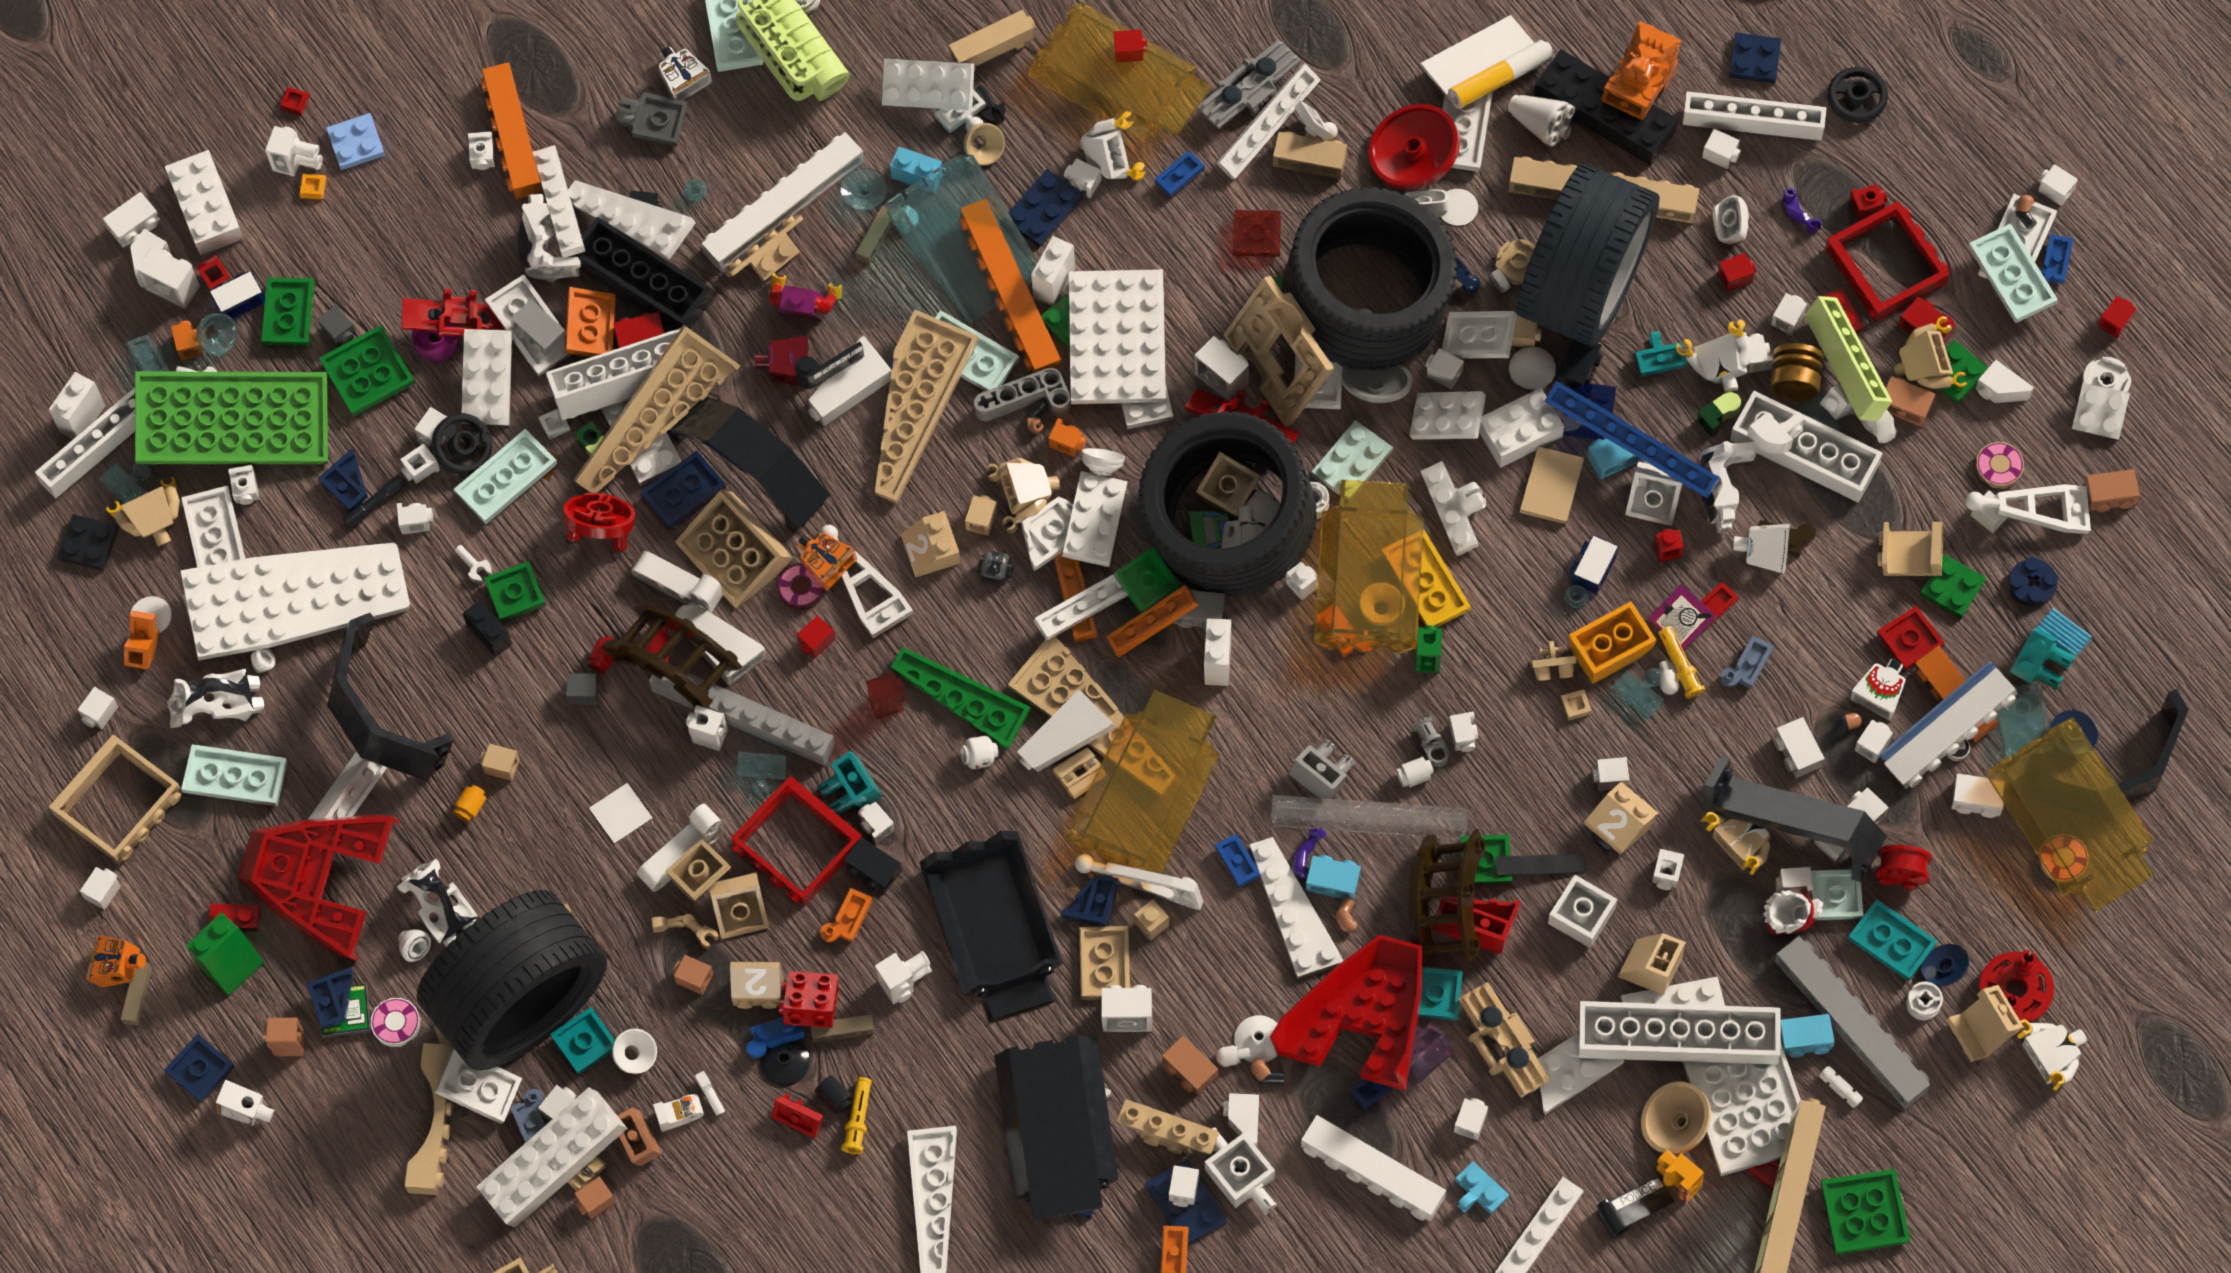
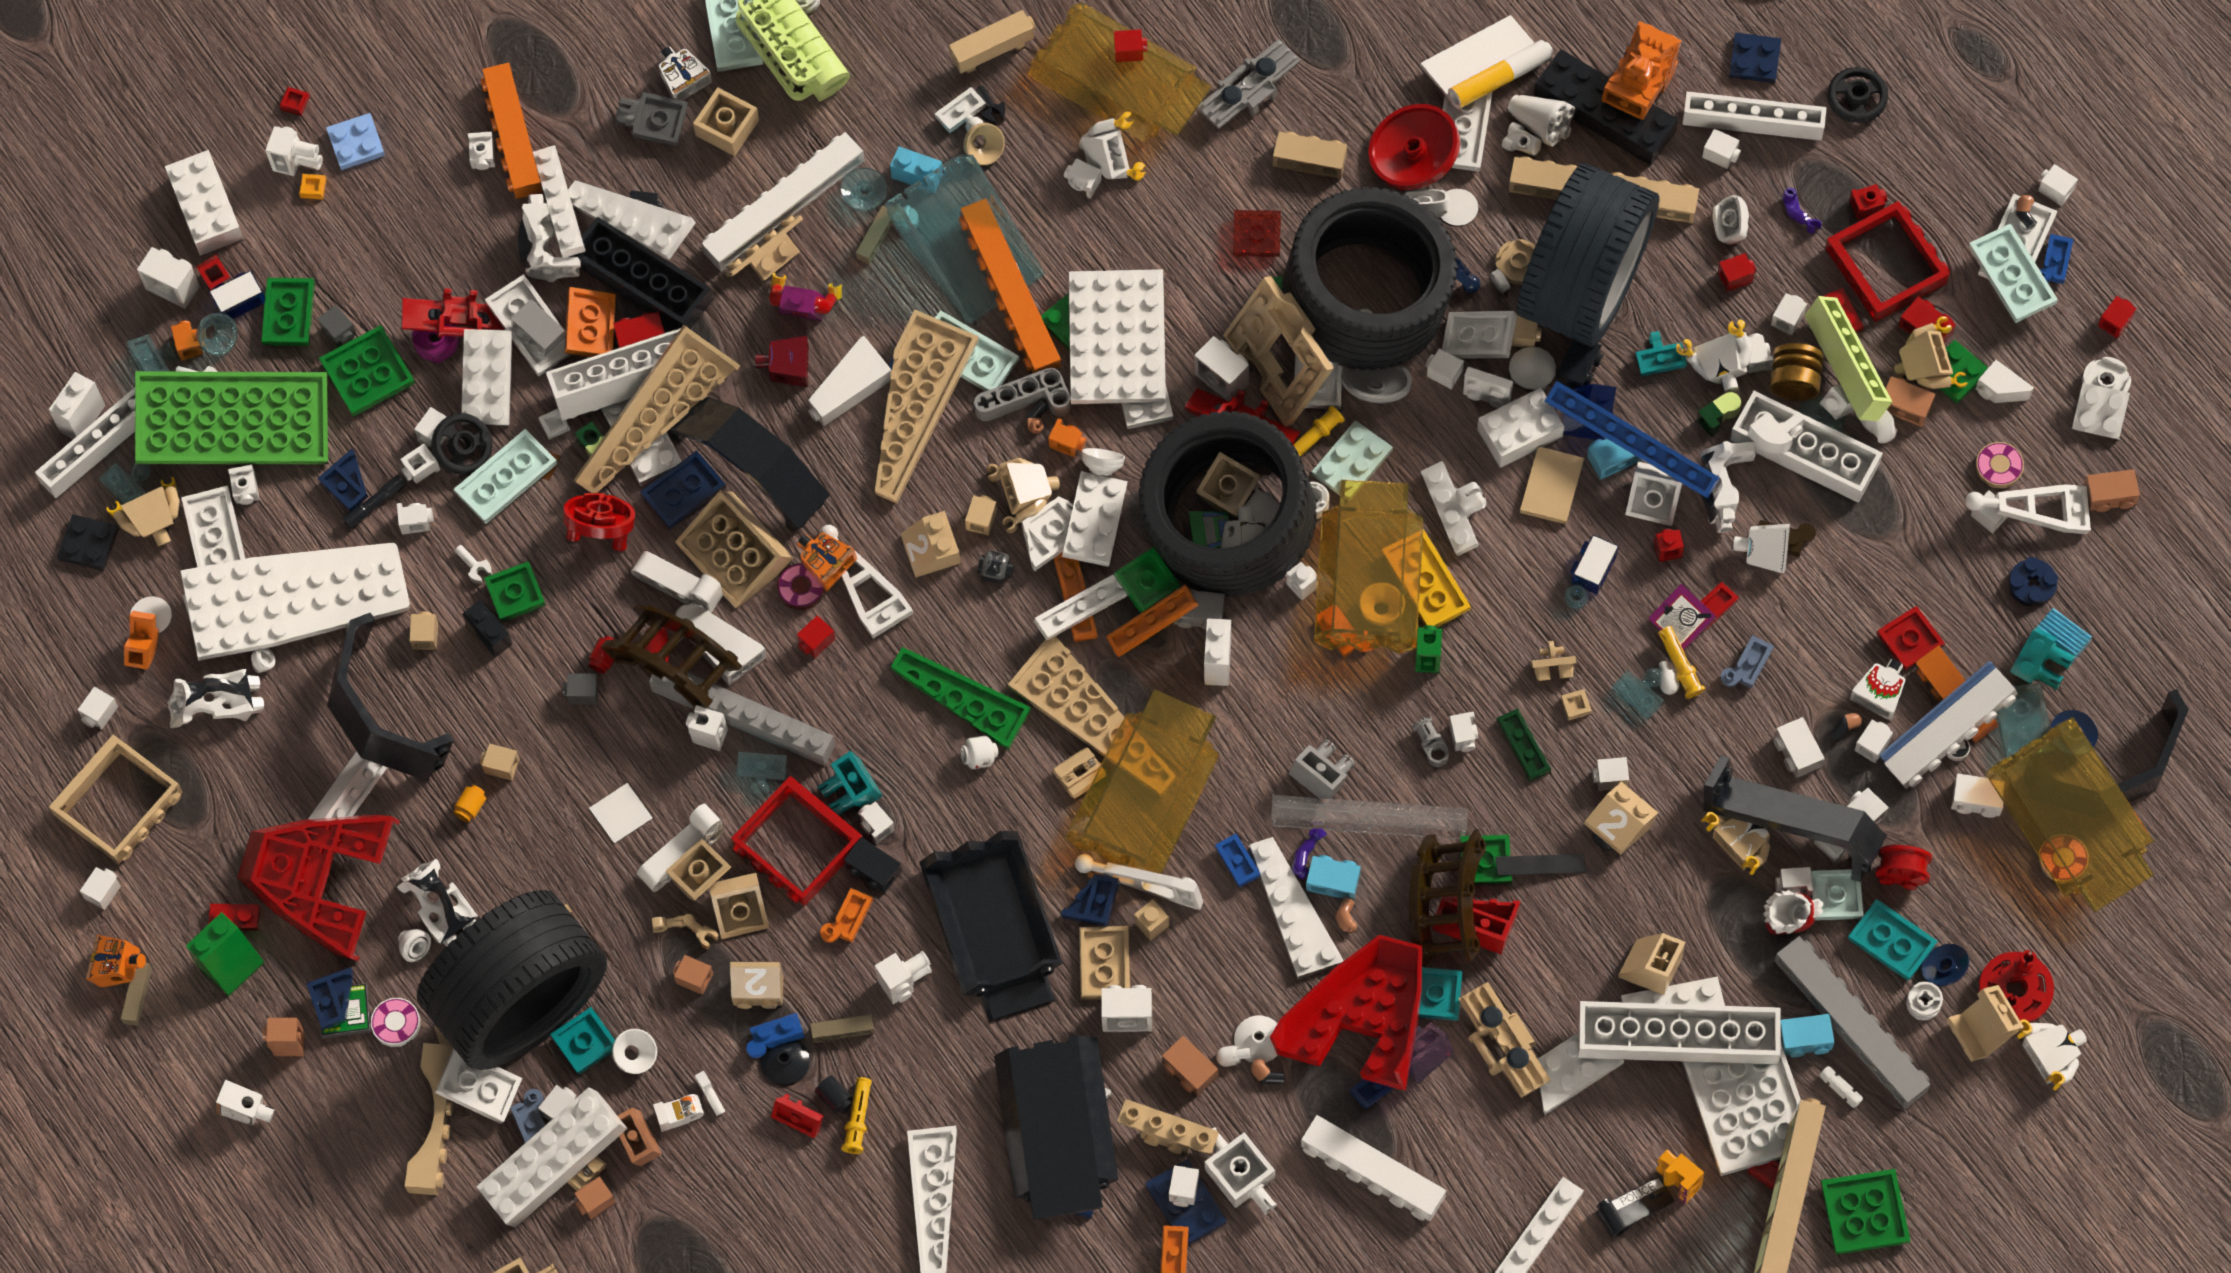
white brick [103,192,161,248] -> none
white slope [130,229,171,288] -> none
dark blue plate [164,1034,235,1103] -> none
light aqua plate [181,744,288,806] -> none
clear light blue plate [684,179,707,202] -> none
red brick [779,971,839,1028] -> none
black door [795,341,864,389] -> none
clear red brick [866,672,906,720] -> none
white plate [882,59,974,110] -> none
dark blue plate [1003,169,1084,248] -> none
white slope [1017,690,1116,772] -> none
white brick [1031,236,1075,306] -> none
blue plate [1155,150,1205,198] -> none
white plate [1216,64,1320,179] -> none
white slope [1223,1093,1259,1147] -> none
white plate [1295,100,1338,141] -> none
white brick [1396,757,1434,788] -> none
white plate [1409,391,1486,440] -> none
white brick [1454,1098,1488,1141] -> none
medium azure plate [1455,1161,1509,1215] -> none
white brick [1548,875,1617,948] -> none
light orange brick [1567,601,1656,684] -> none
tan dish [1641,1082,1711,1155] -> none
white brick [1652,849,1684,890] -> none
tan panel [1878,522,1944,576] -> none
green plate [1920,554,1986,619] -> none
none -> tan brick [409,611,438,650]
none -> tan brick [693,87,759,156]
none -> yellow pin [1293,405,1345,457]
none -> white plate [1463,367,1513,408]
none -> dark green tile [1496,708,1552,782]
none -> white plate [1502,122,1542,155]

